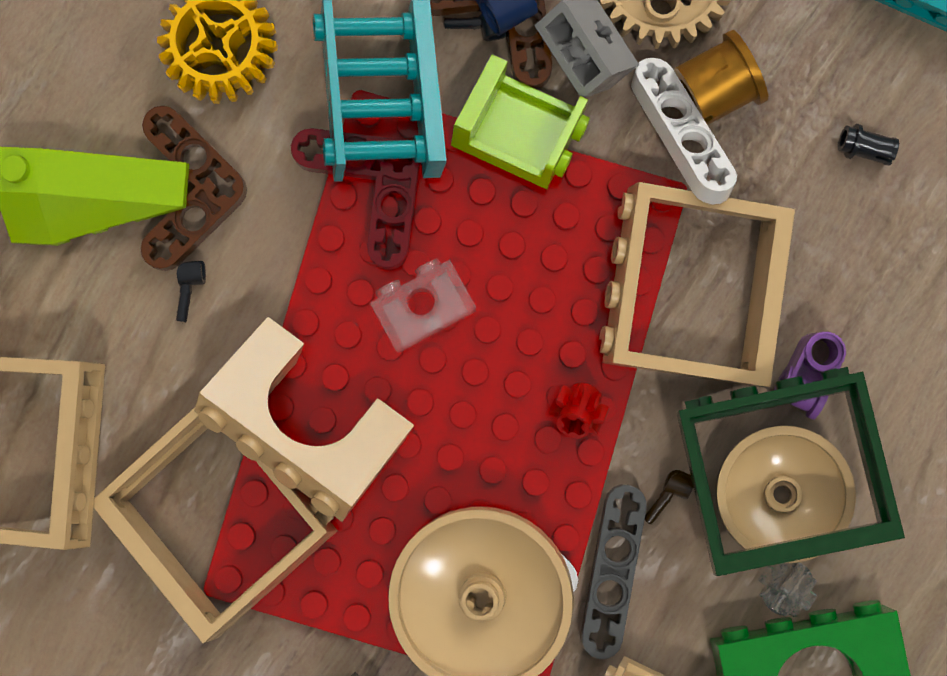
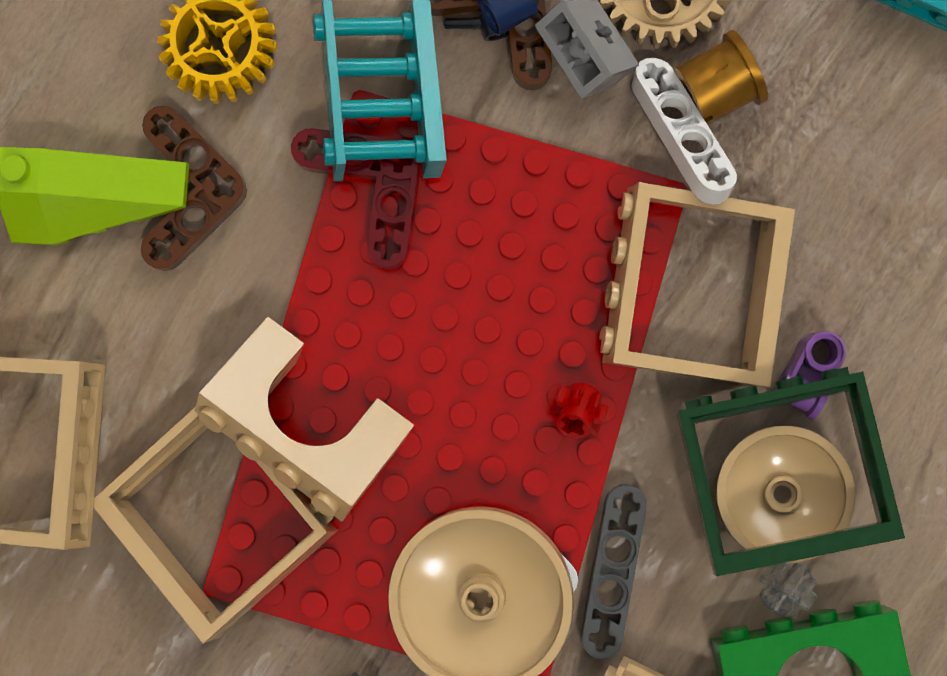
black hand [176,261,206,322] -> none
clear brick [370,258,476,353] -> none
lime panel [451,54,590,189] -> none
dark brown hand [645,470,693,525] -> none
black pin [838,124,899,166] -> none

